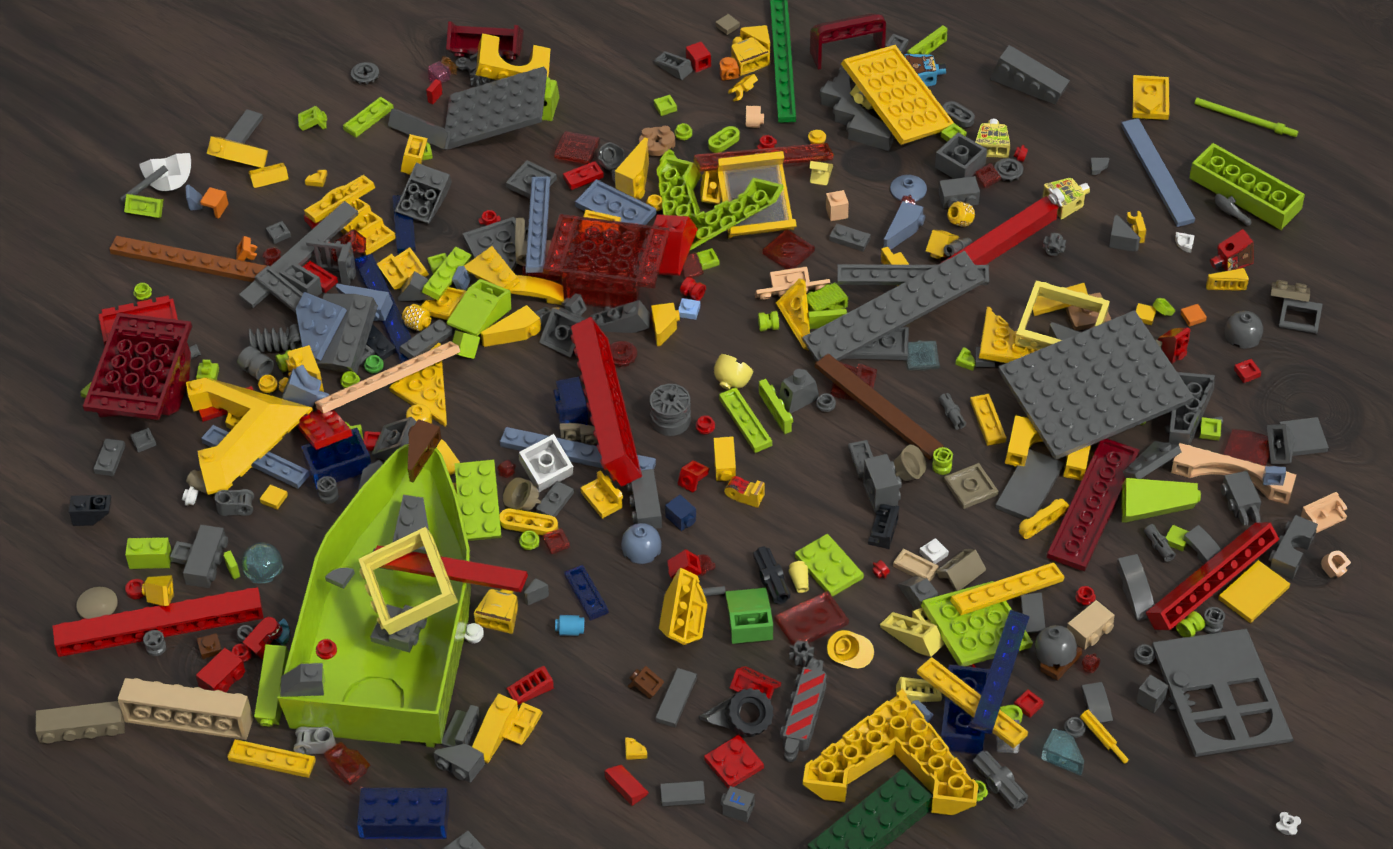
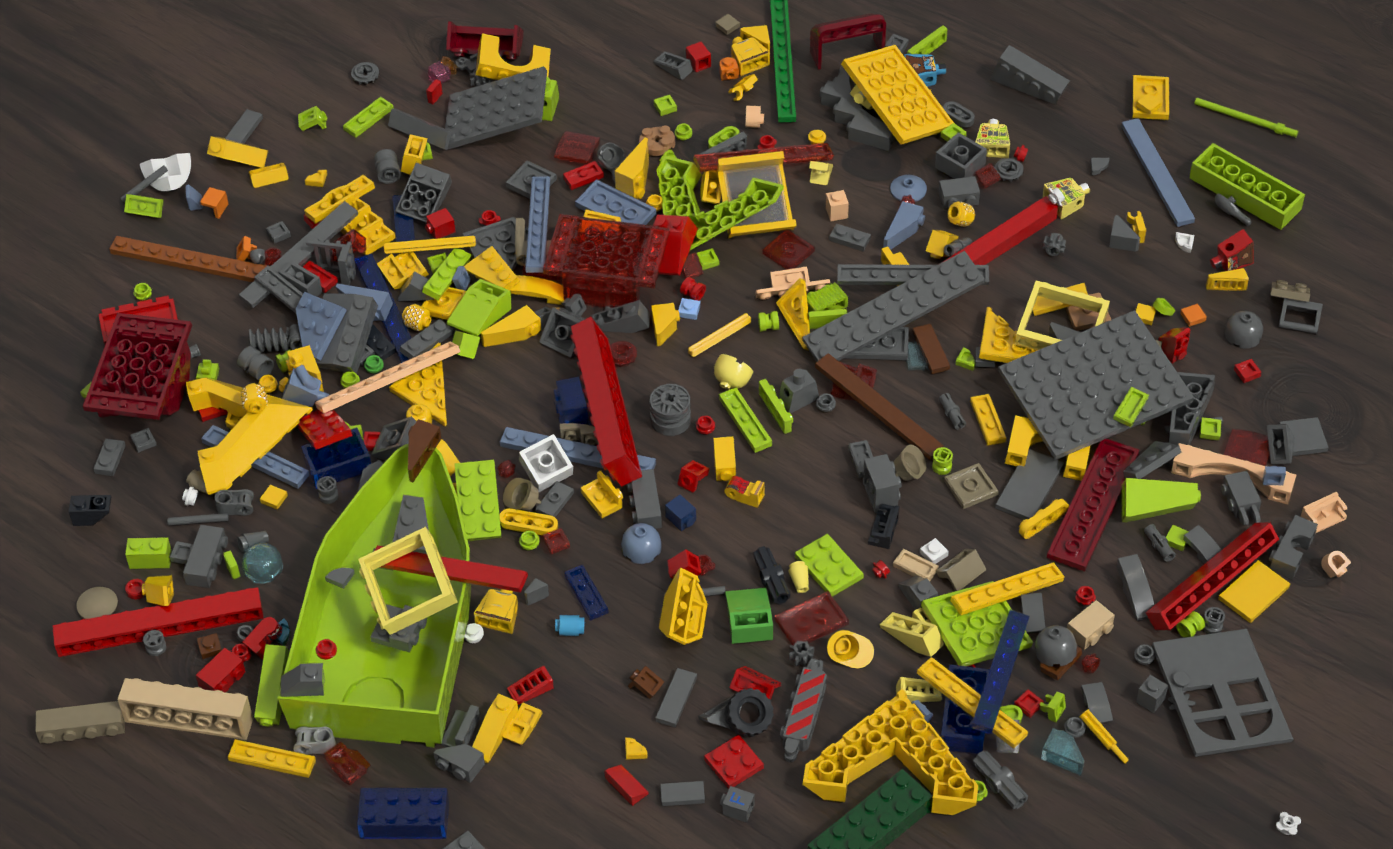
none -> dark grey bar [167,513,229,526]
none -> dark grey cone [237,530,269,553]
none -> yellow head [241,383,267,413]
none -> dark grey hinge [250,249,265,264]
none -> dark grey wheel [374,149,401,184]
none -> yellow axle [384,236,476,254]
none -> red brick [425,208,456,239]
none -> yellow axle [688,313,751,357]
none -> dark grey tile [699,131,747,170]
none -> reddish brown tile [912,324,950,374]
none -> lime tile [1040,692,1066,722]
none -> lime tile [1113,387,1149,427]

